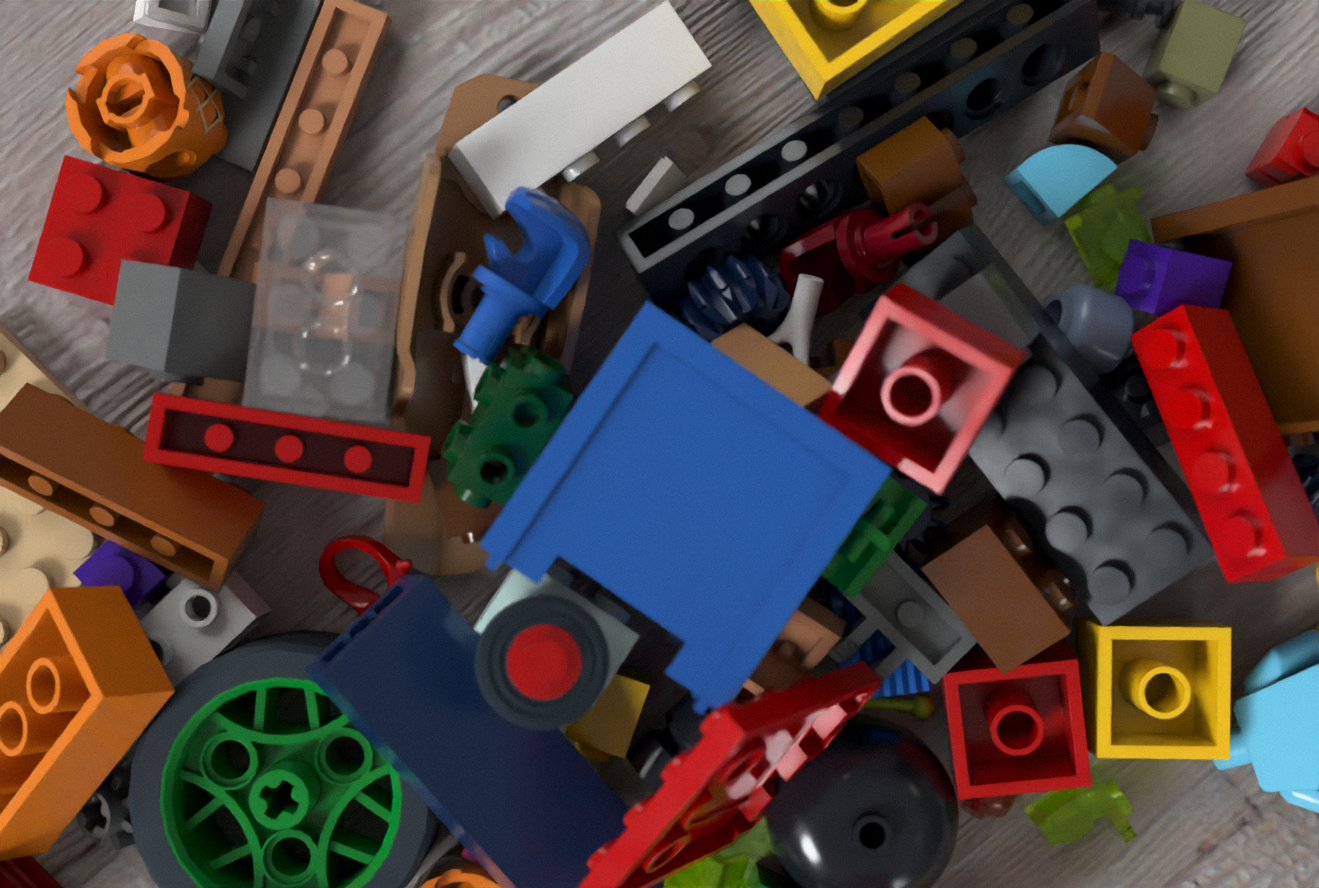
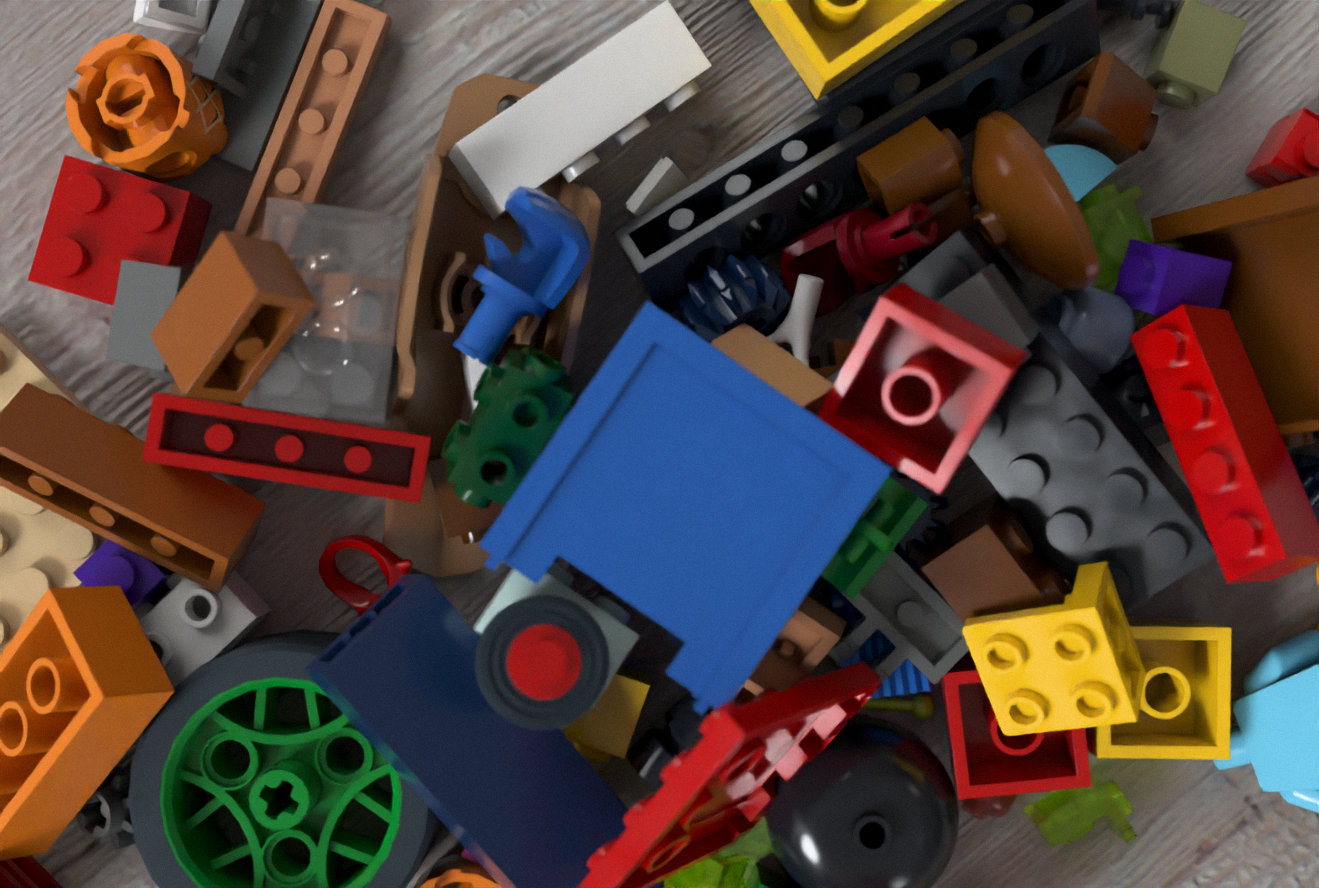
none -> dark orange brick [150,230,316,403]
none -> yellow bracket [962,561,1146,736]
none -> reddish brown dish [971,111,1099,291]

